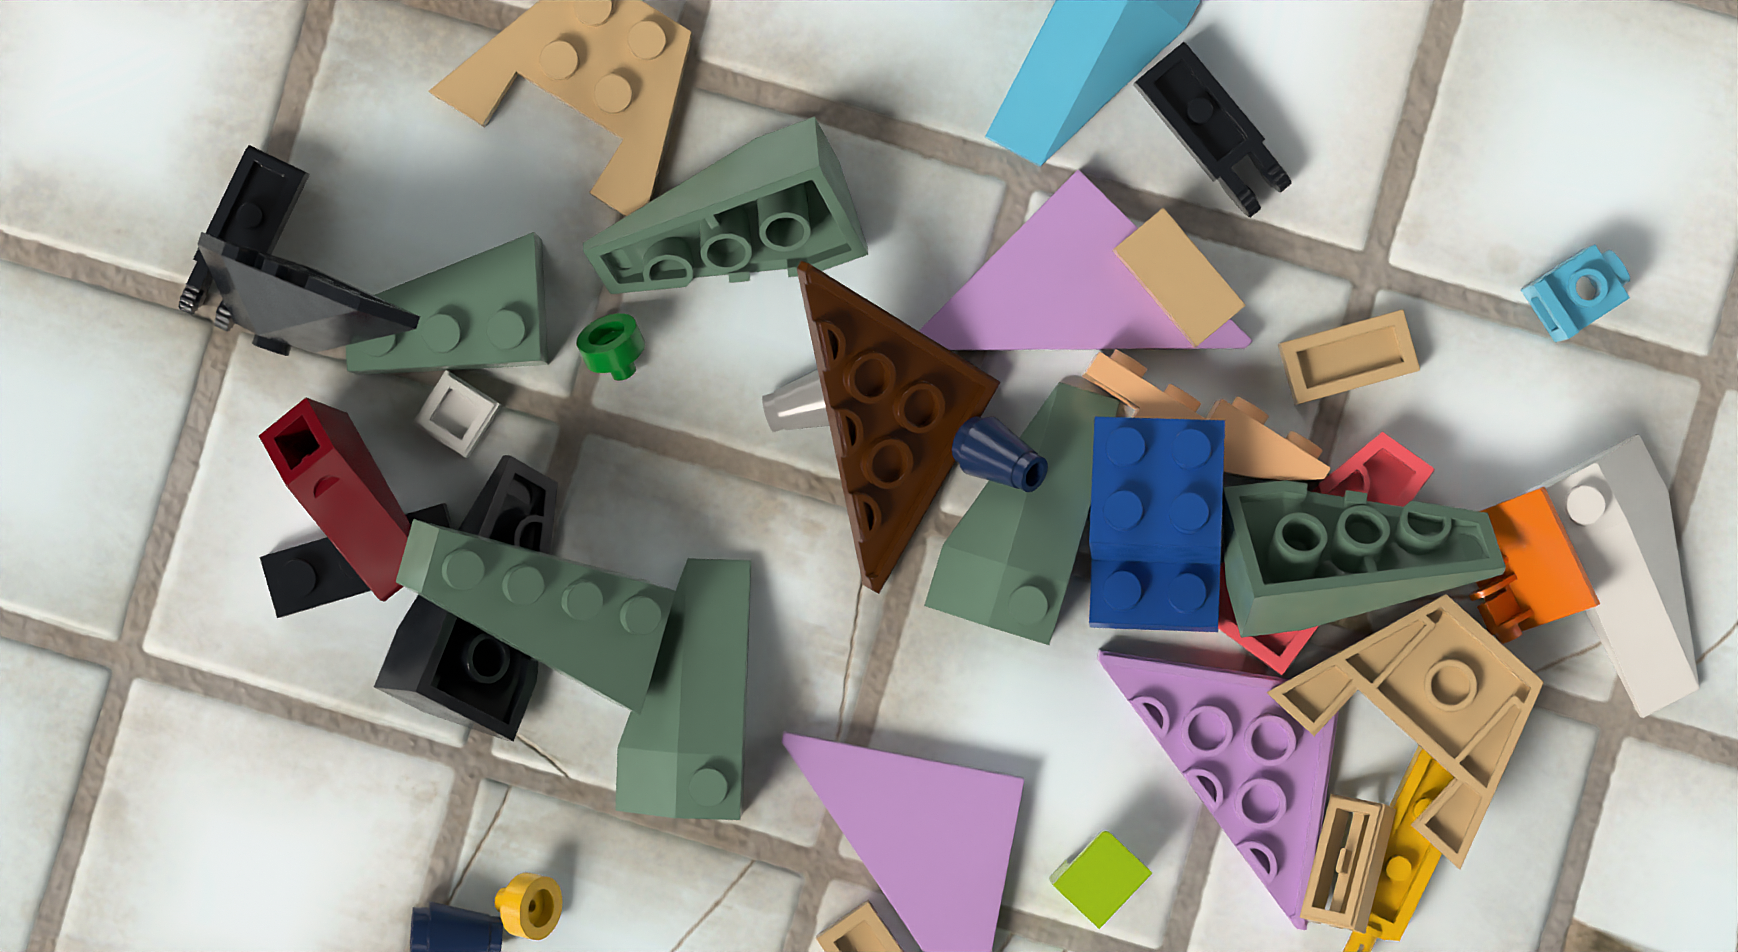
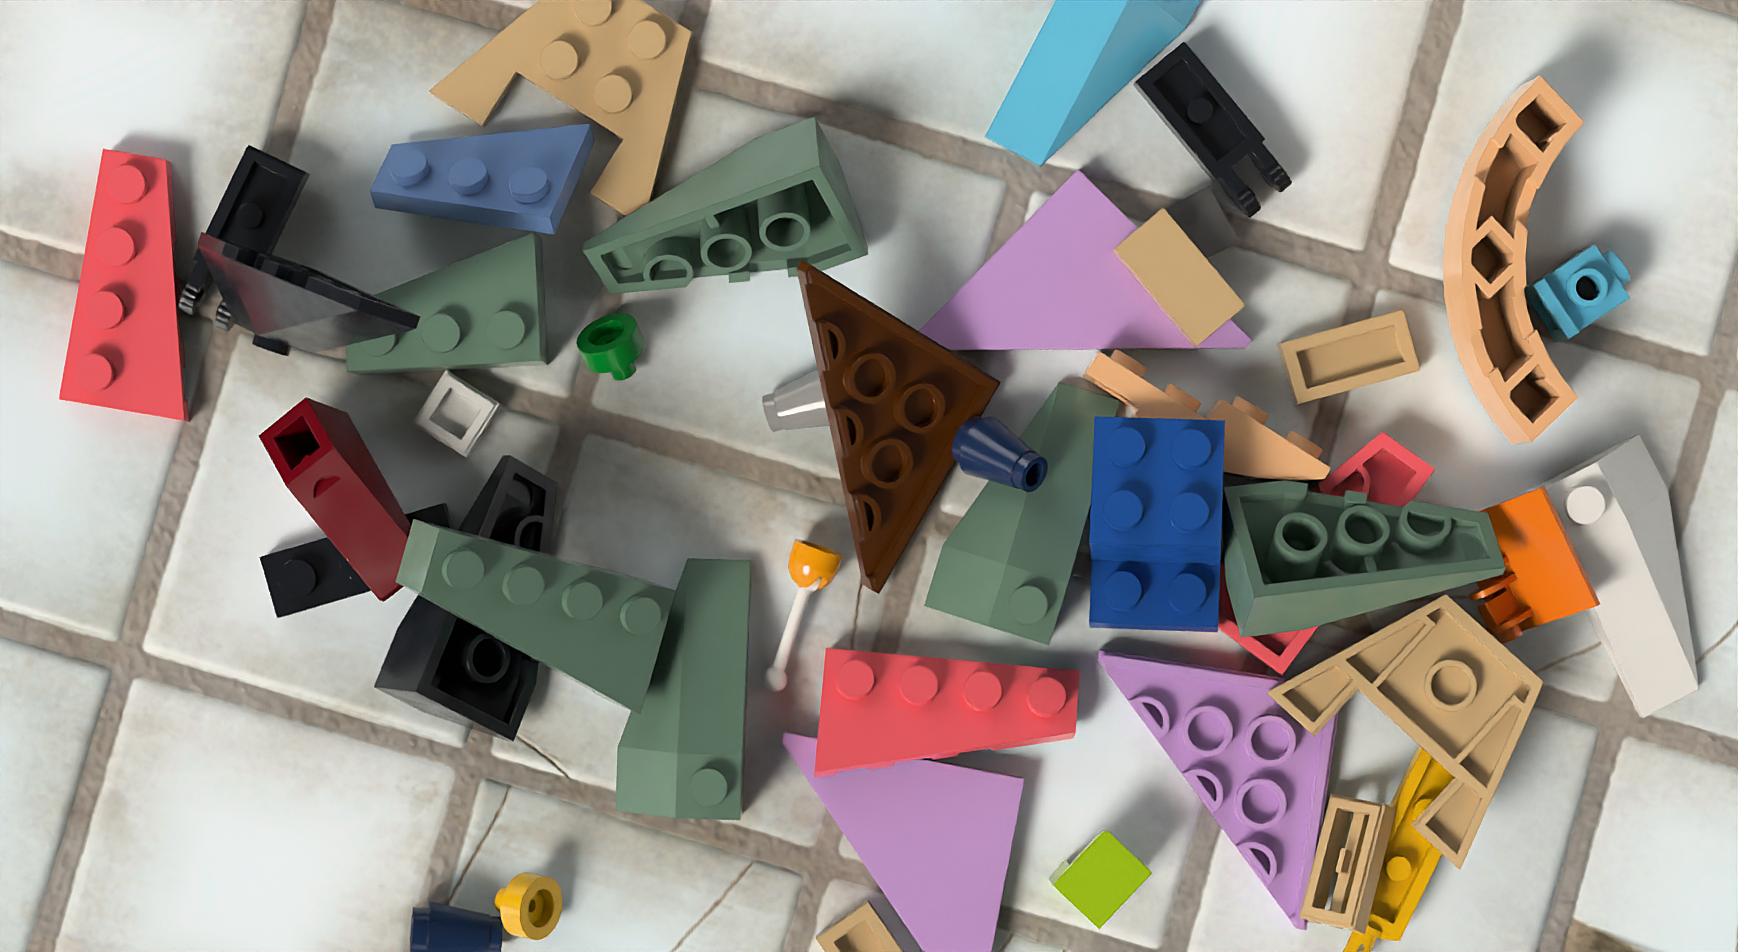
none -> coral wing [59,149,190,422]
none -> medium blue wing [370,123,595,235]
none -> hinge [762,539,843,692]
none -> coral wing [814,648,1080,778]
none -> flat silver tile [1151,185,1239,259]
none -> light nougat brick [1443,75,1584,444]

